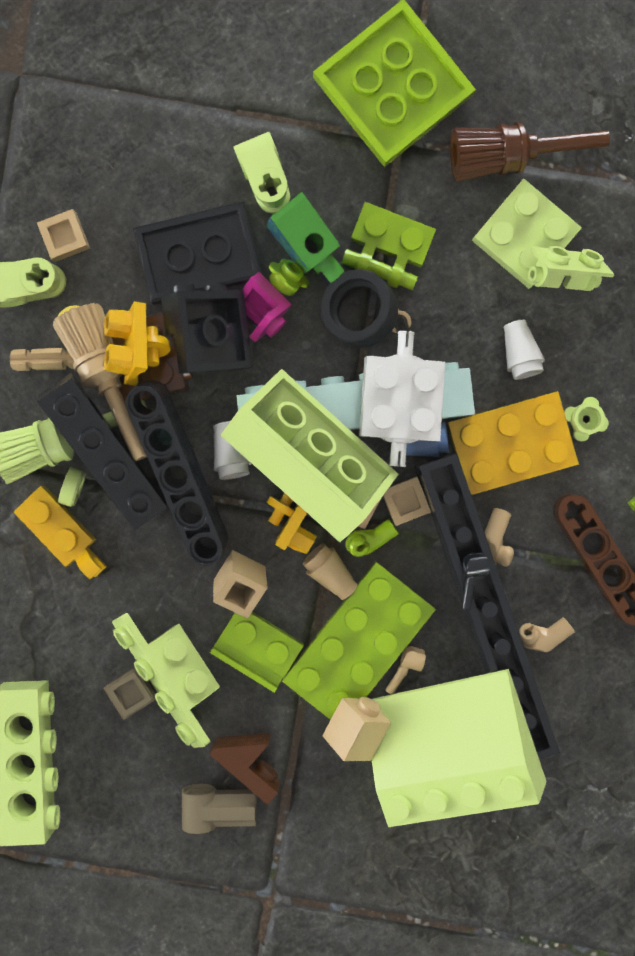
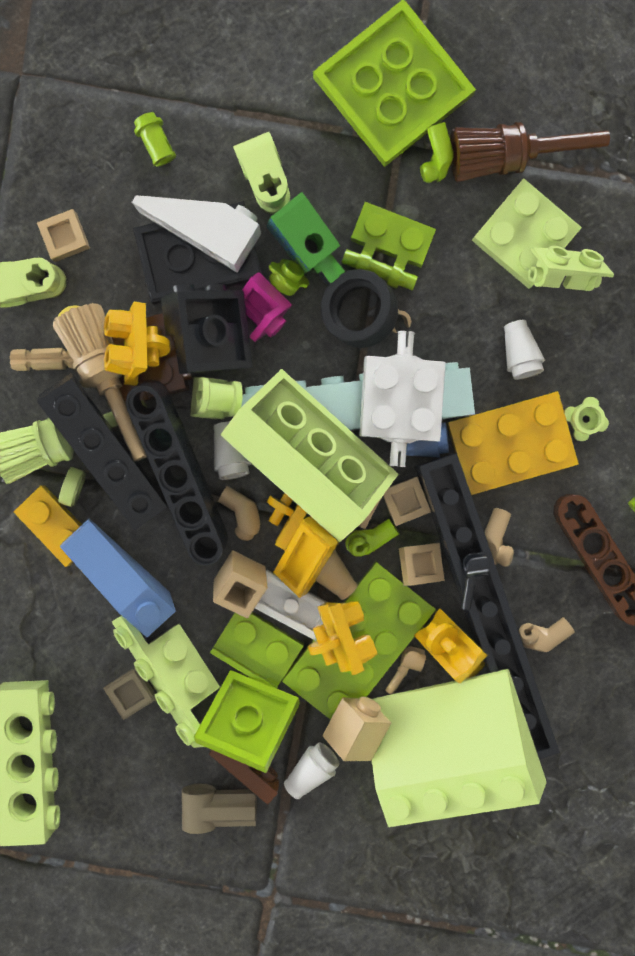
none -> medium blue slope [60,518,176,637]
none -> white slope [132,195,261,273]
none -> lime pin [134,112,176,167]
none -> yellowish green piece [190,377,243,419]
none -> lime plate [194,670,300,773]
none -> tan arm [218,486,261,541]
none -> white plate [255,570,327,641]
none -> yellow tile [273,516,339,598]
none -> white cone [284,742,339,799]
none -> yellow hips [308,601,377,675]
none -> tan plate [399,543,445,586]
none -> yellow hips [414,609,488,684]
none -> lime arm [420,122,454,183]

